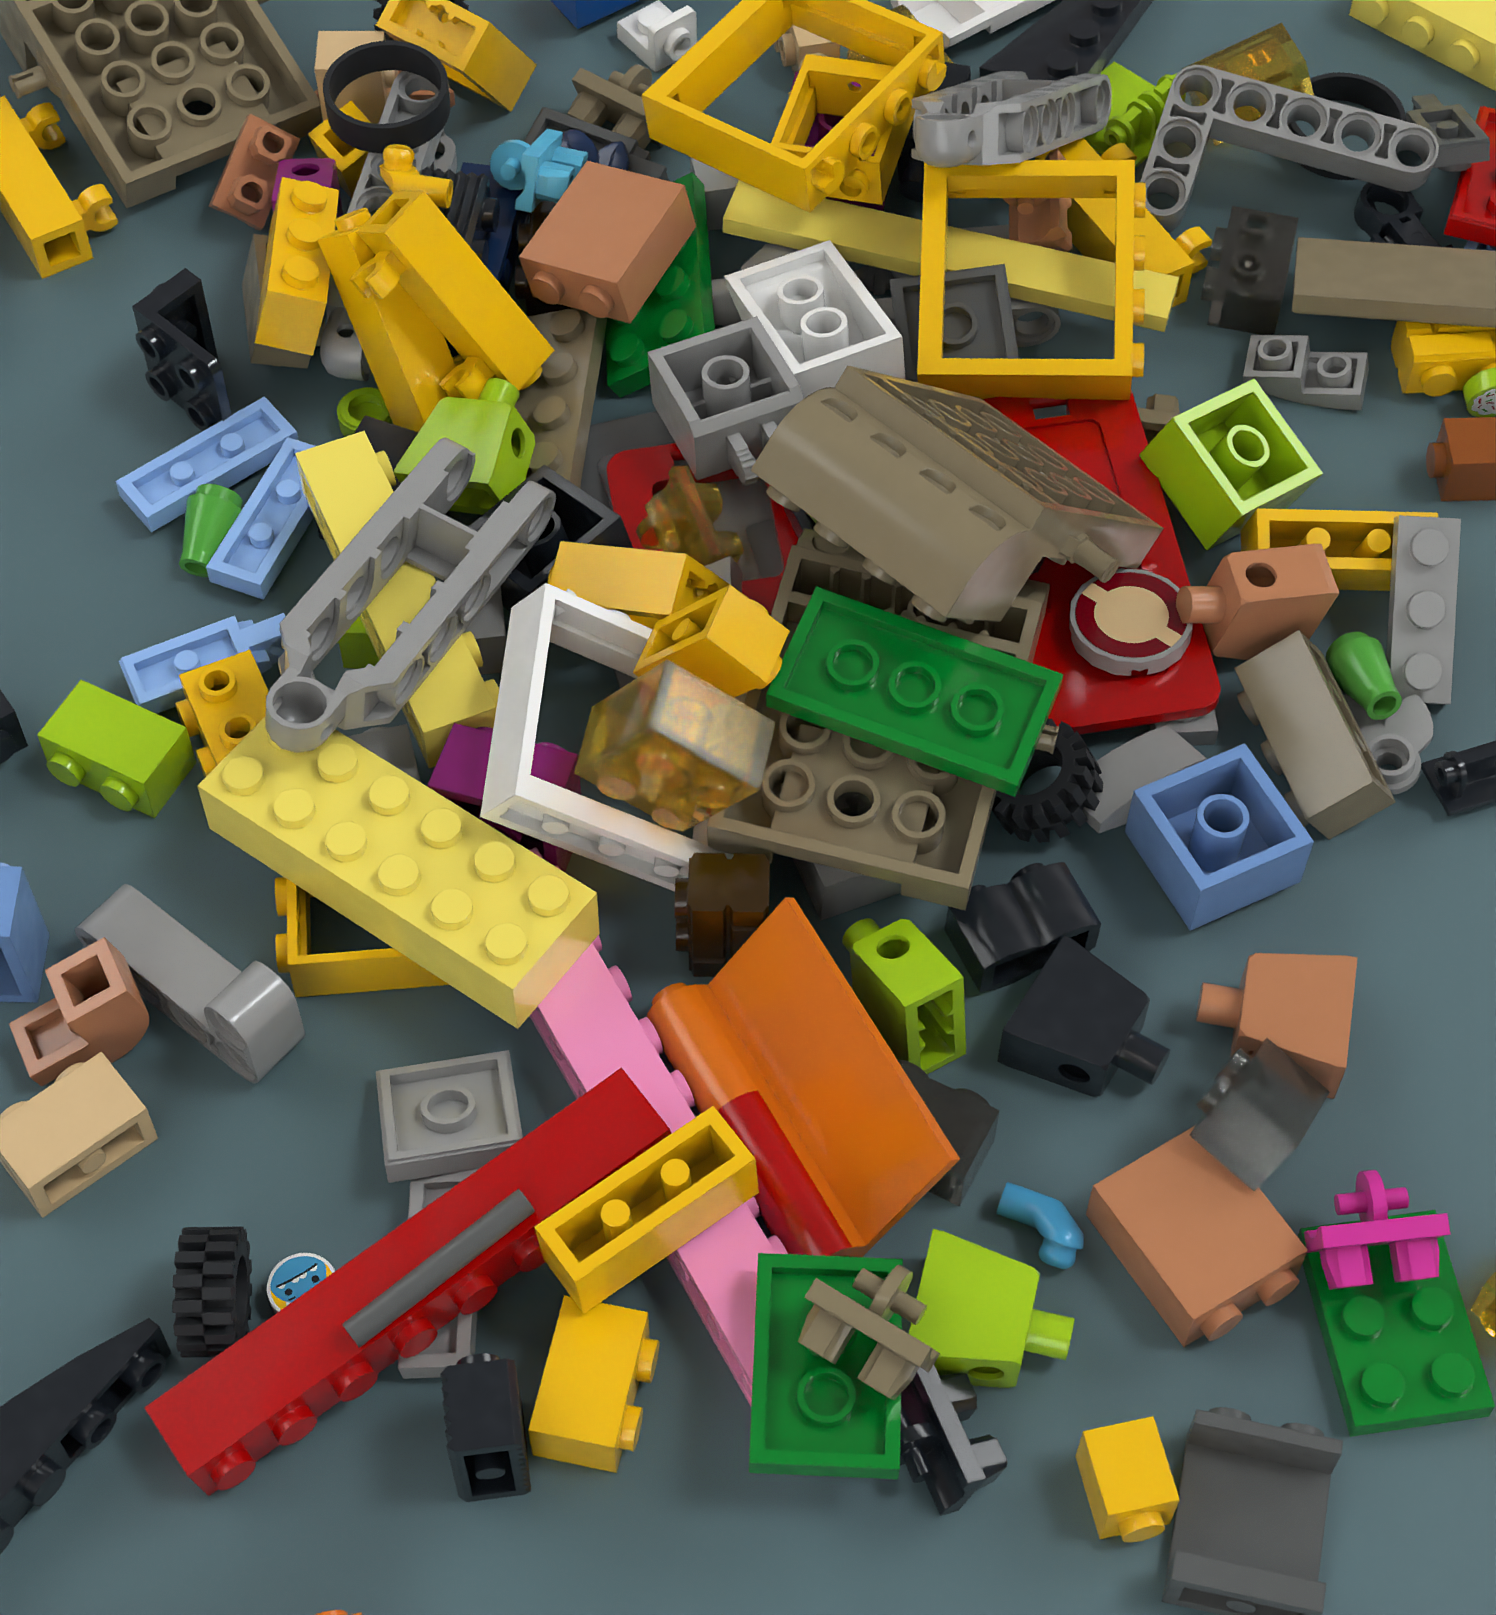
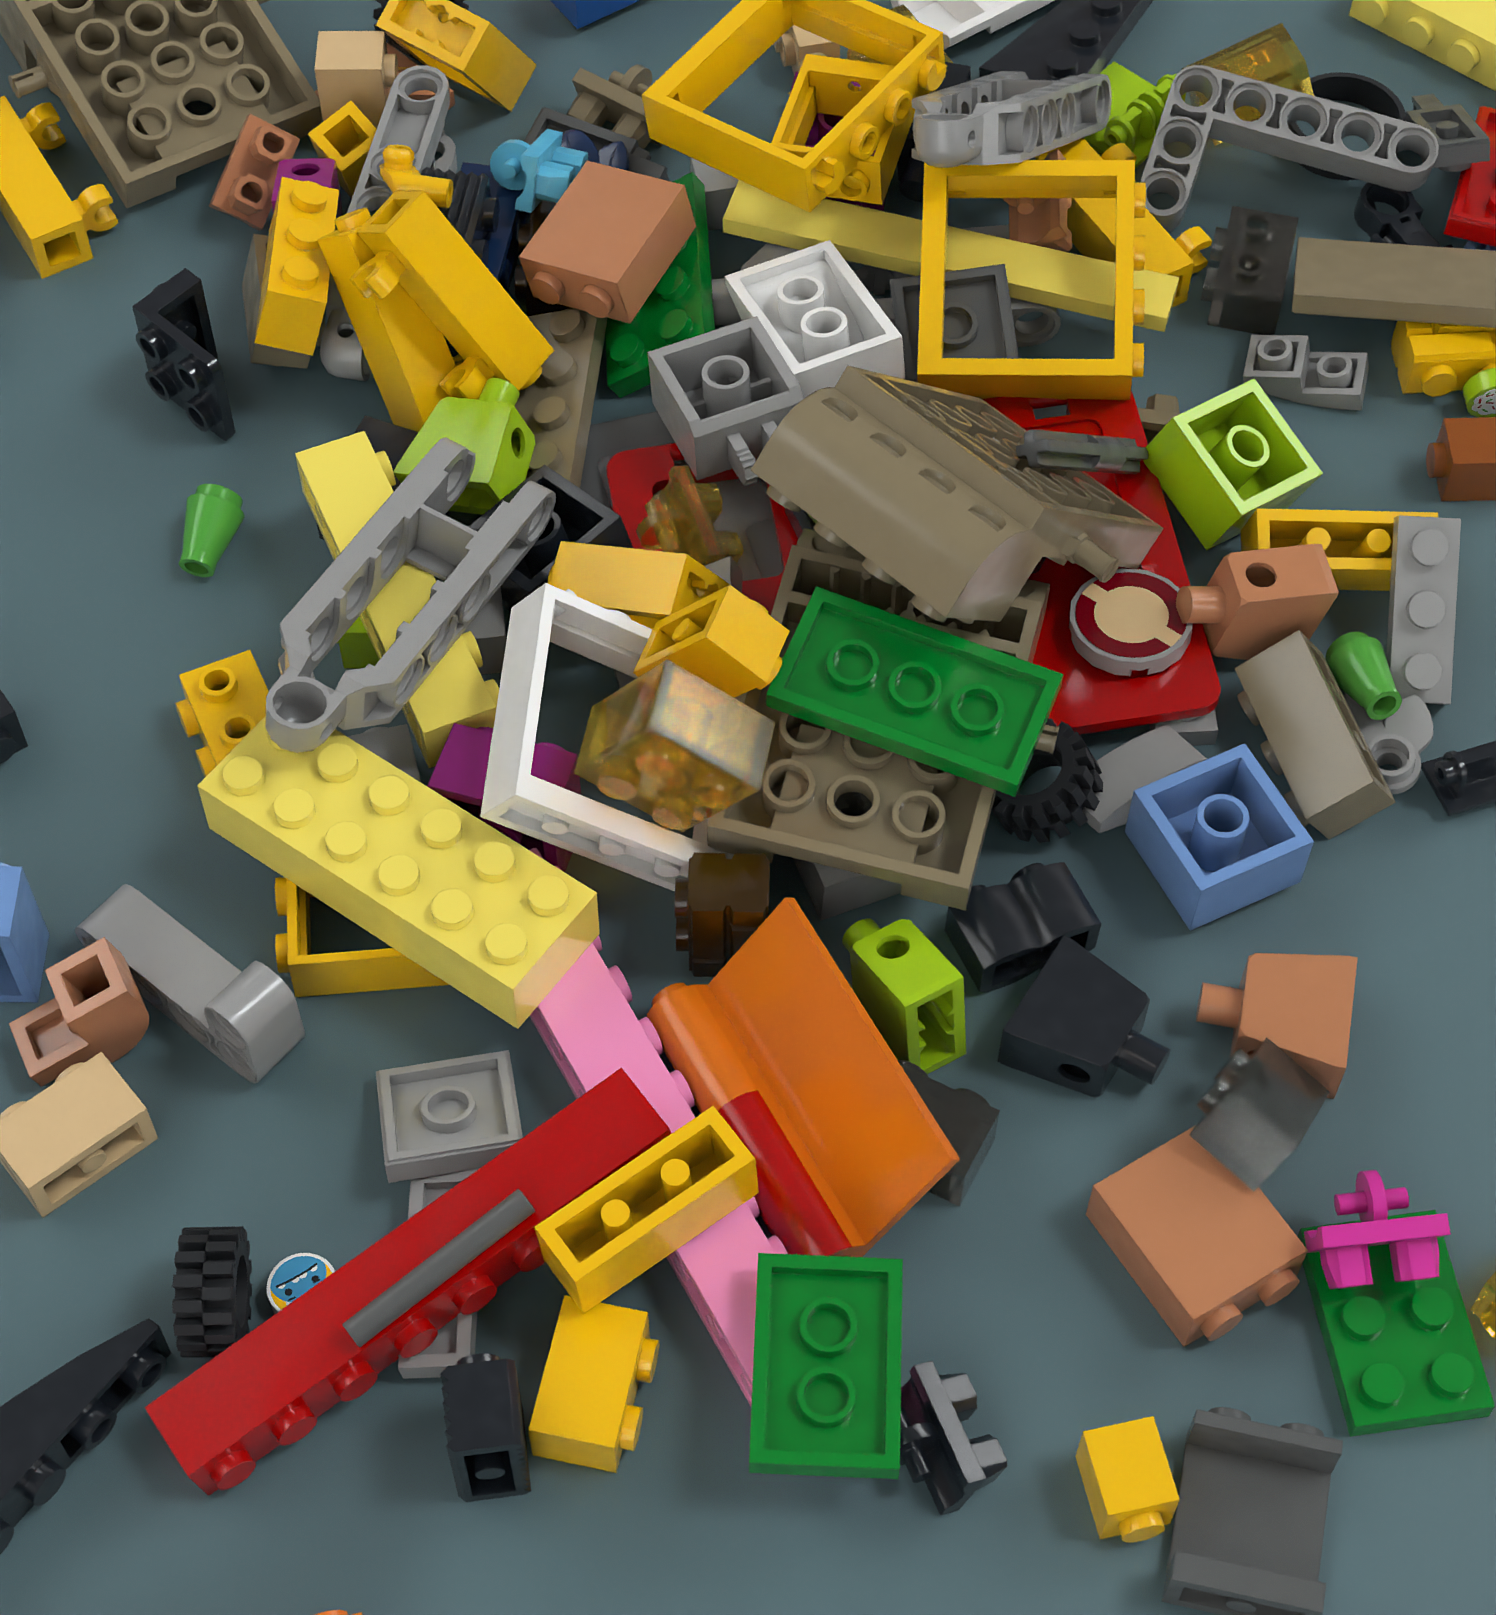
lime brick [37,680,197,818] -> none
light blue plate [115,396,299,532] -> none
light blue hinge [119,613,286,714] -> none
light blue plate [206,437,316,600] -> none
black tyre [323,40,450,153] -> none
lime tile [337,387,393,437] -> none
white bracket [617,0,697,73] -> none
dark tan hips [798,1264,940,1401] -> none
lime torso [908,1229,1075,1388] -> none
dark azure arm [996,1182,1084,1269] -> none
none -> dark grey axle [1016,430,1148,474]

